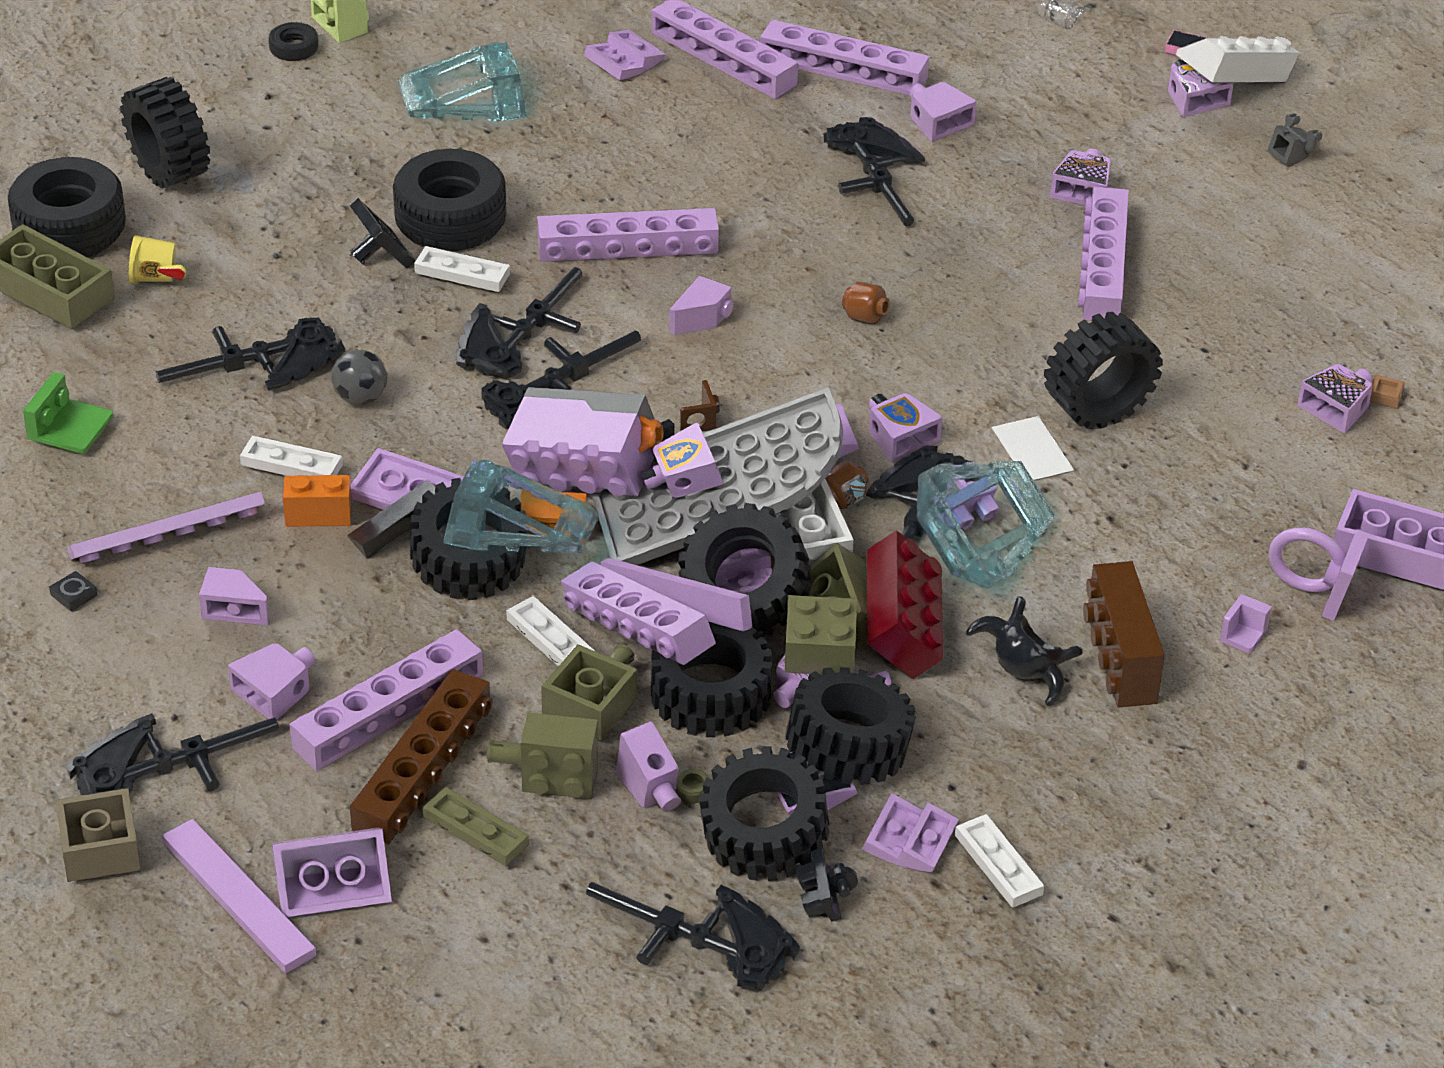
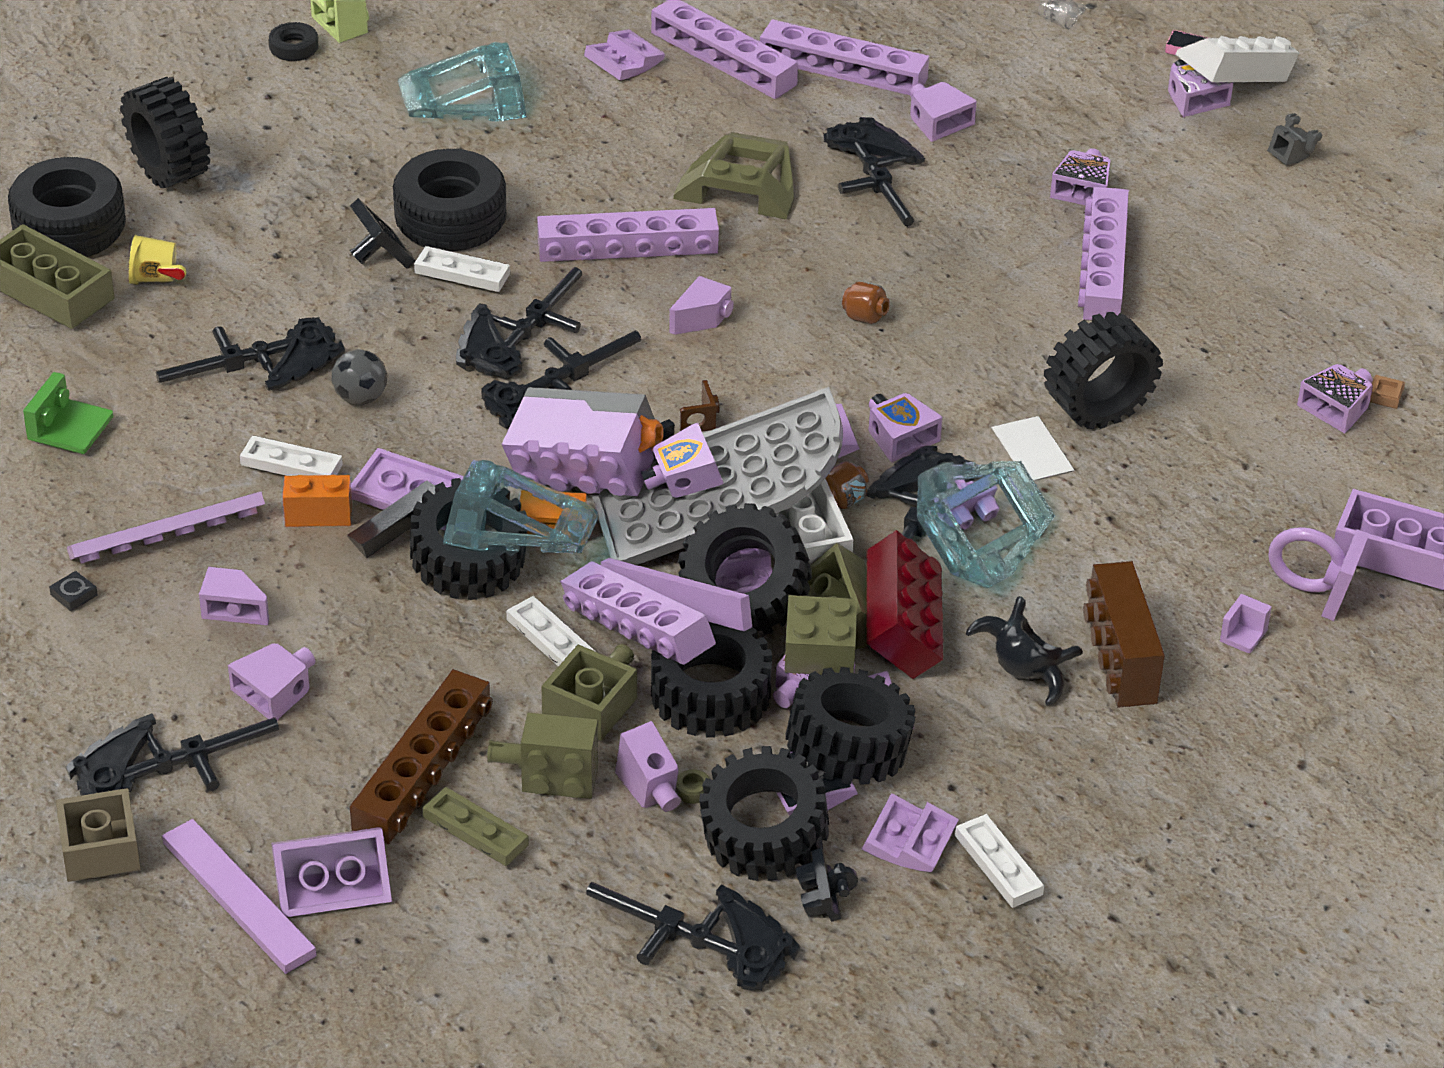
lavender brick [290,629,483,771] -> none
none -> olive windscreen [674,132,794,219]

